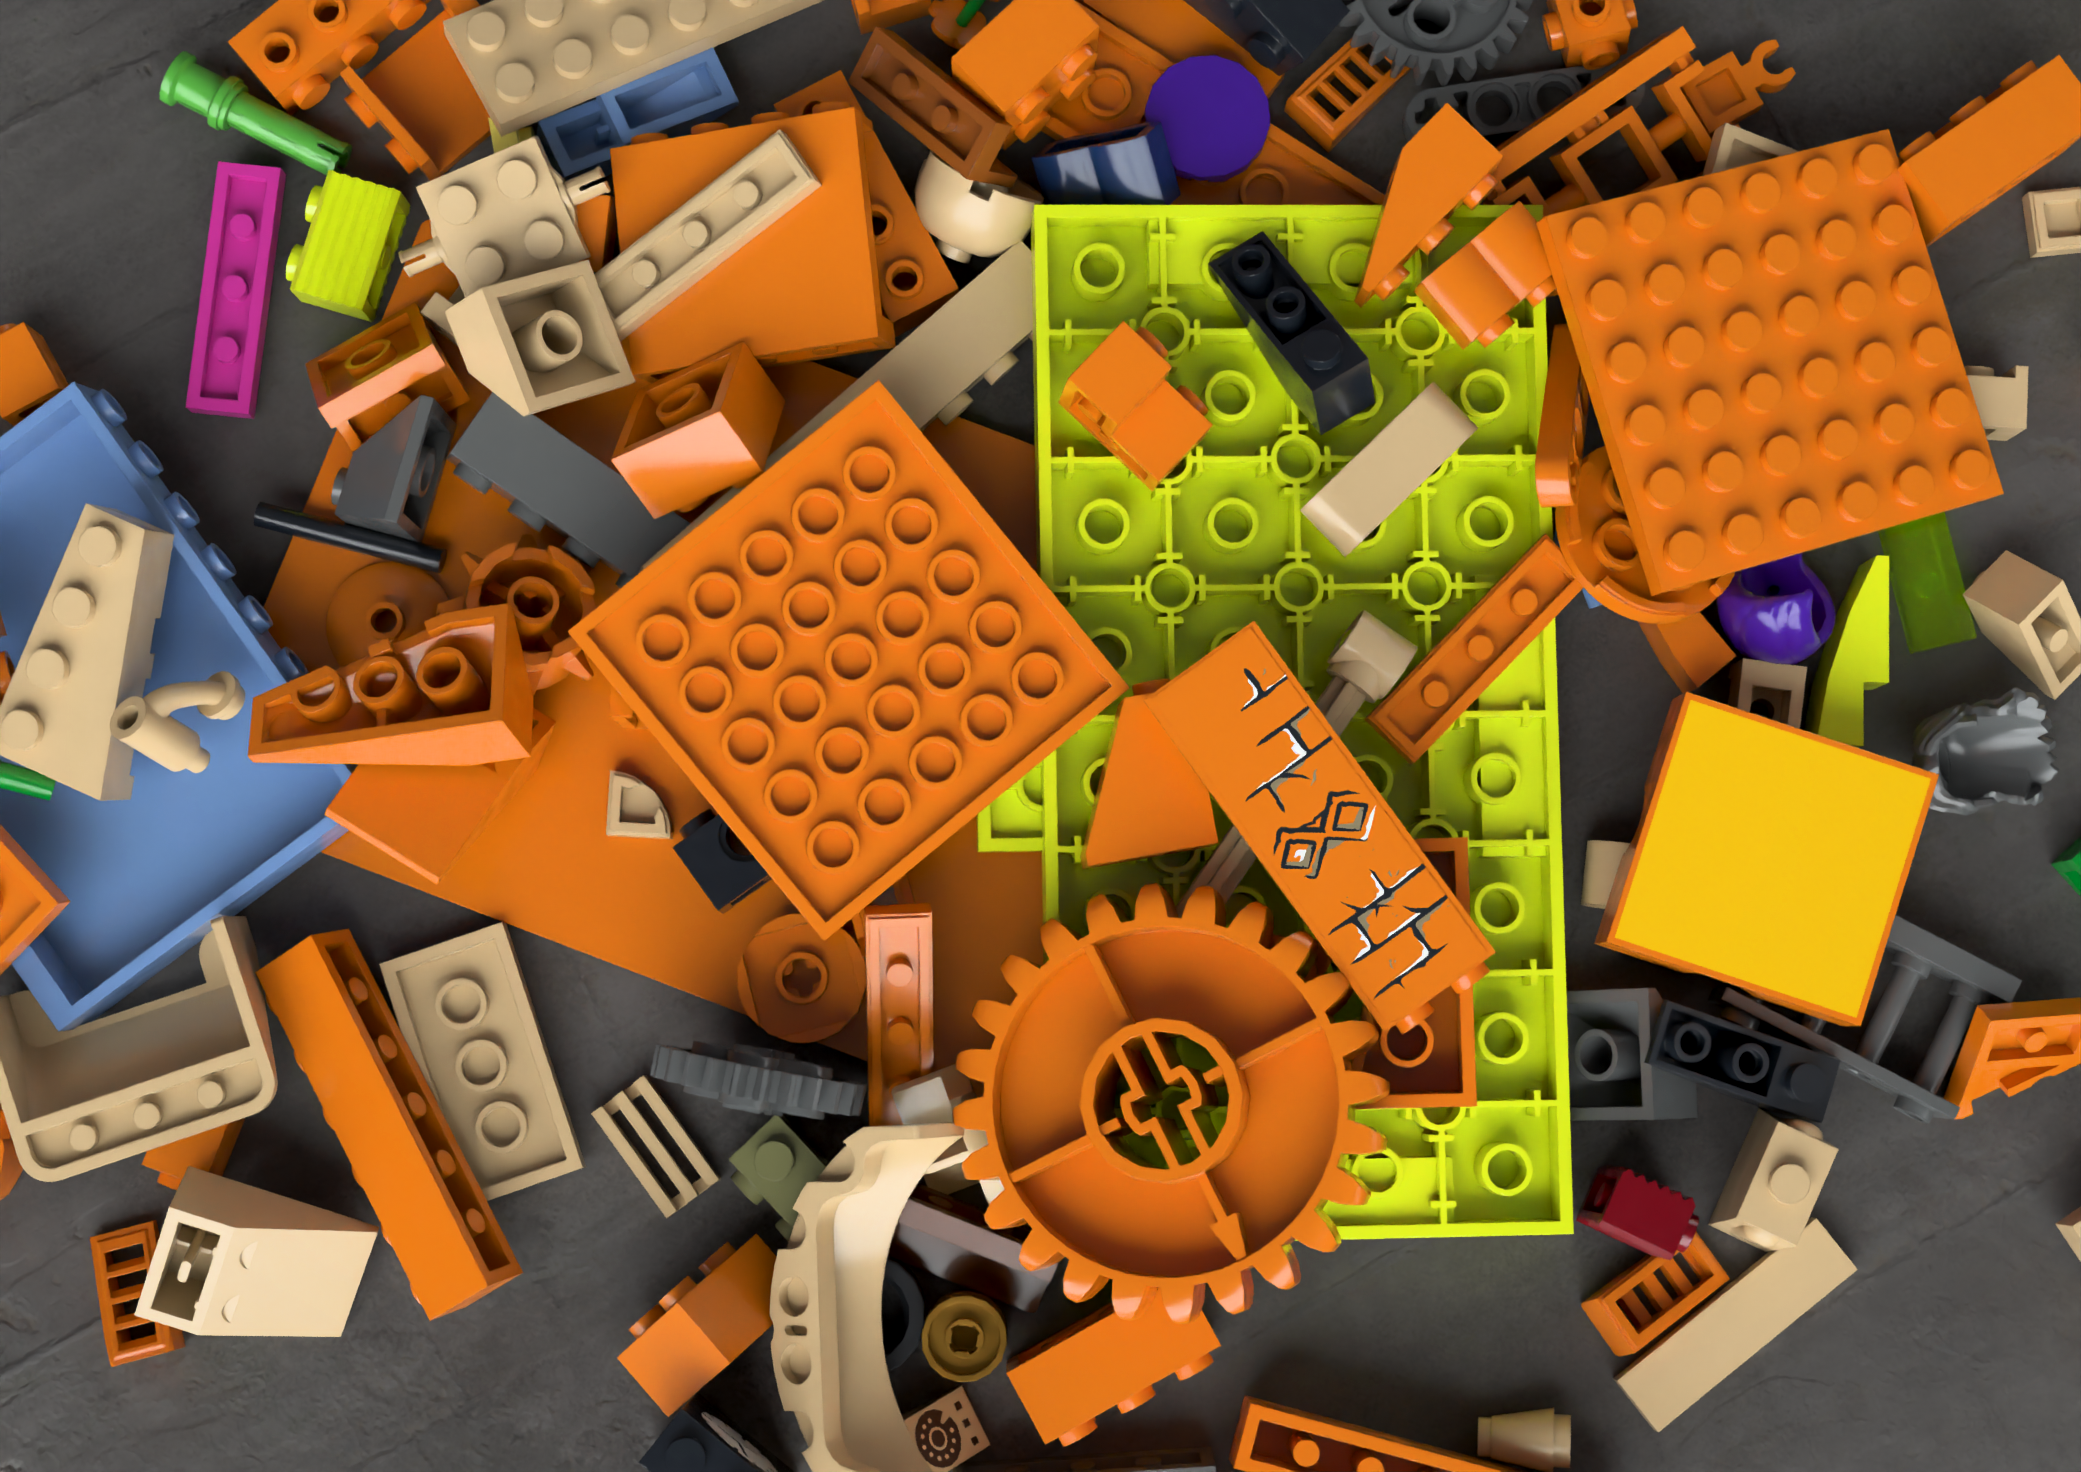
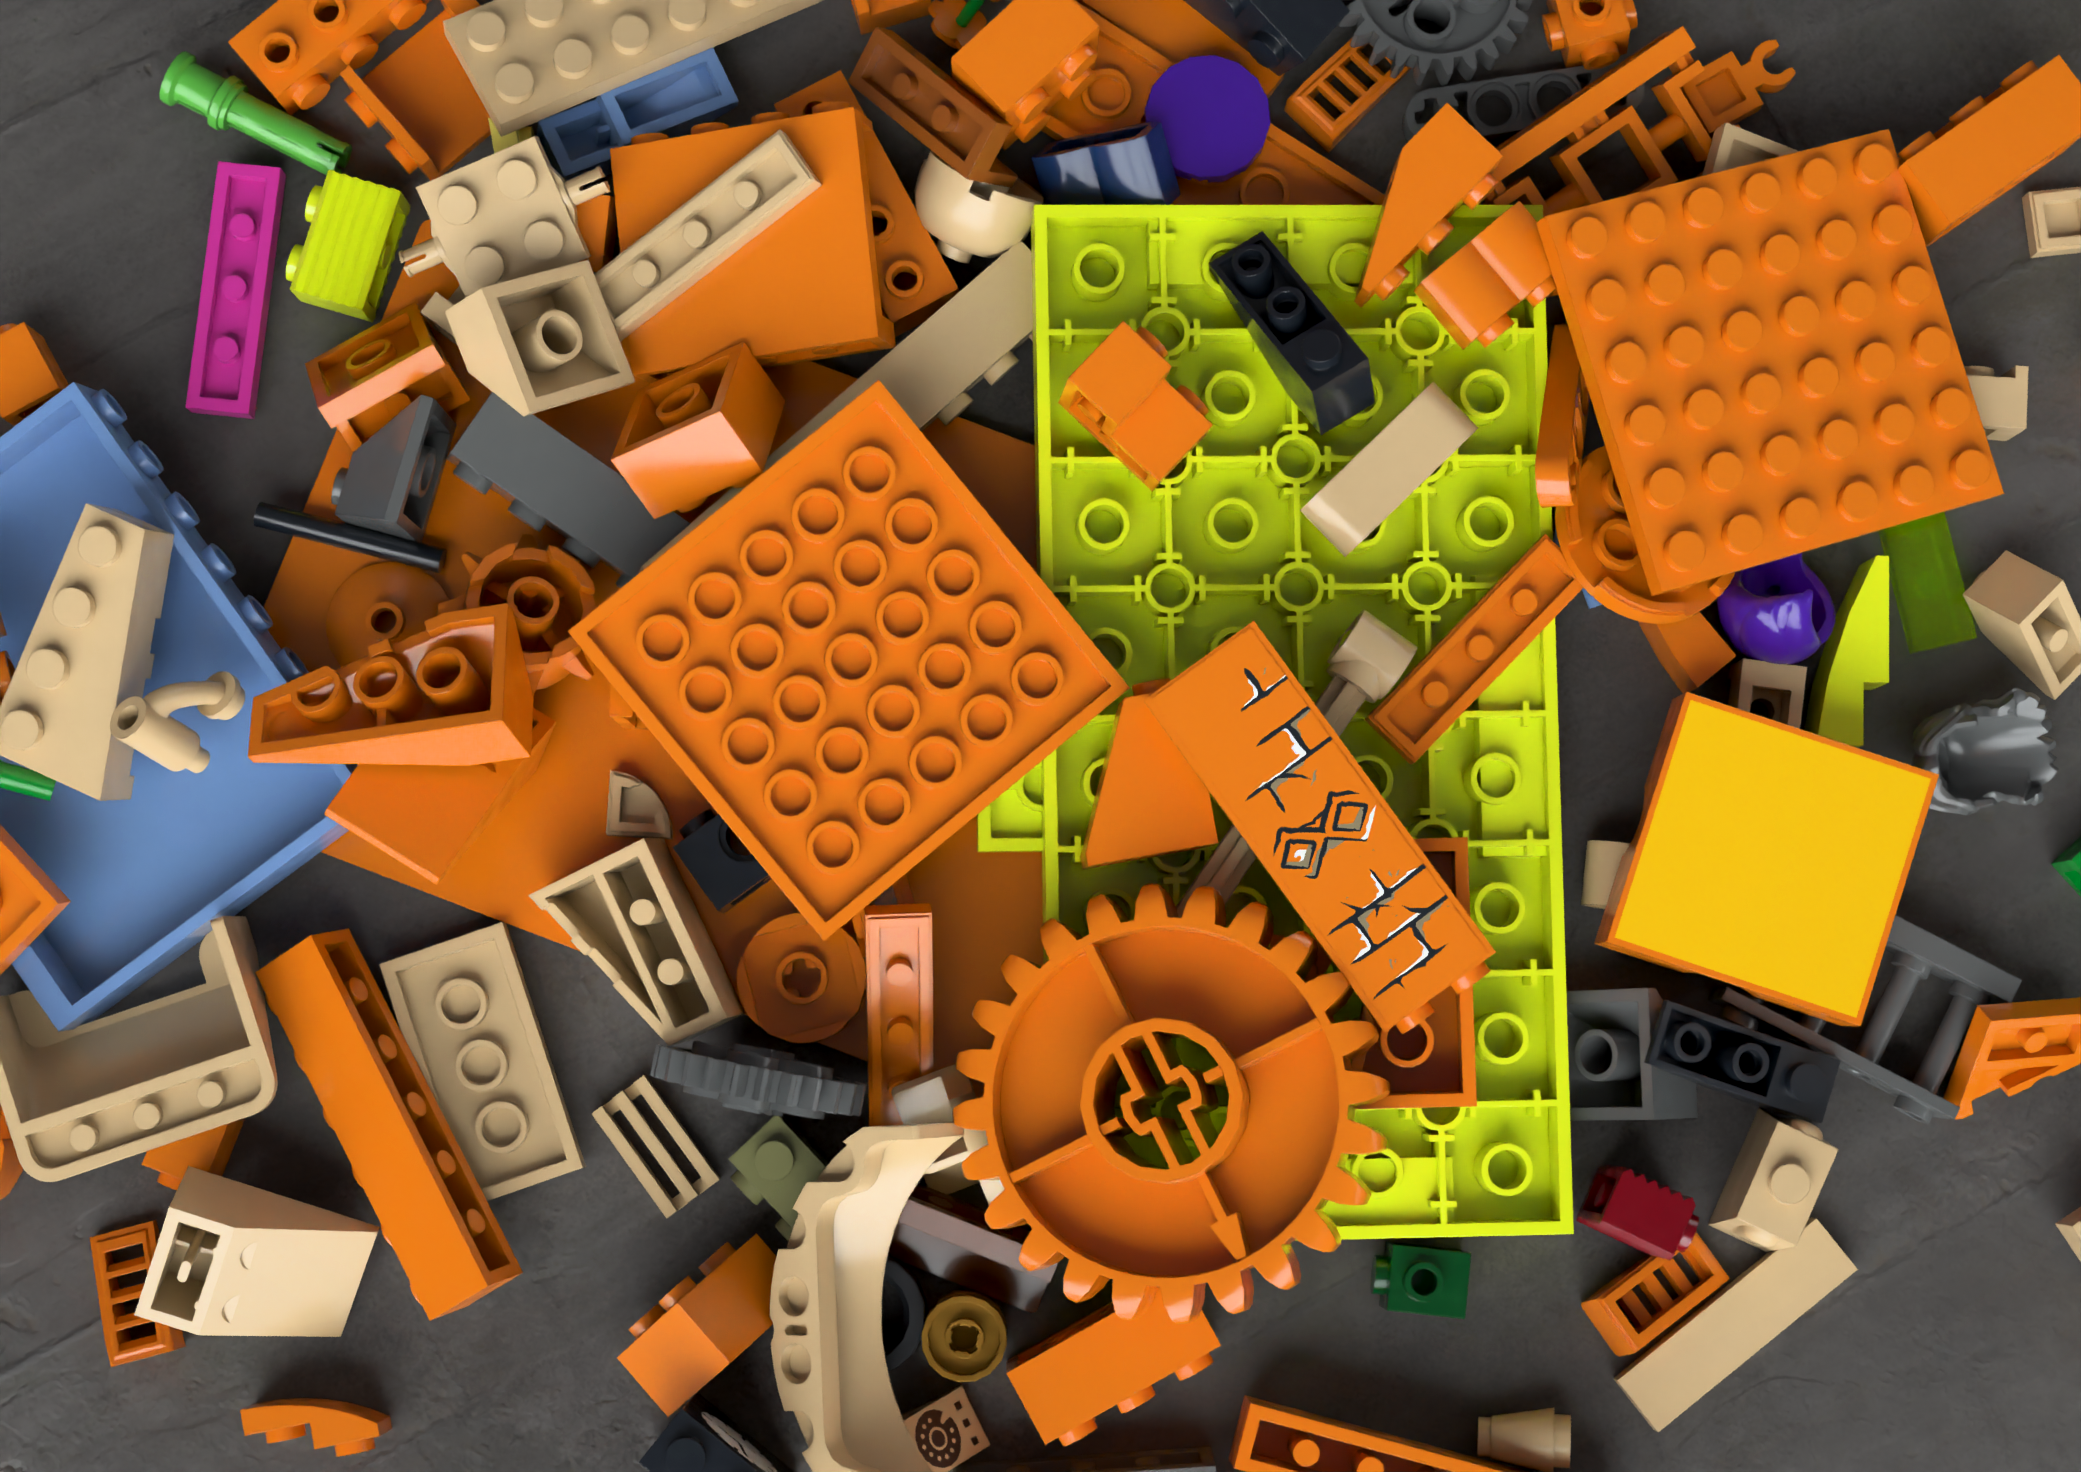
none -> orange slope [240,1398,392,1457]
none -> tan wedge [528,838,745,1046]
none -> dark green brick [1370,1241,1471,1319]

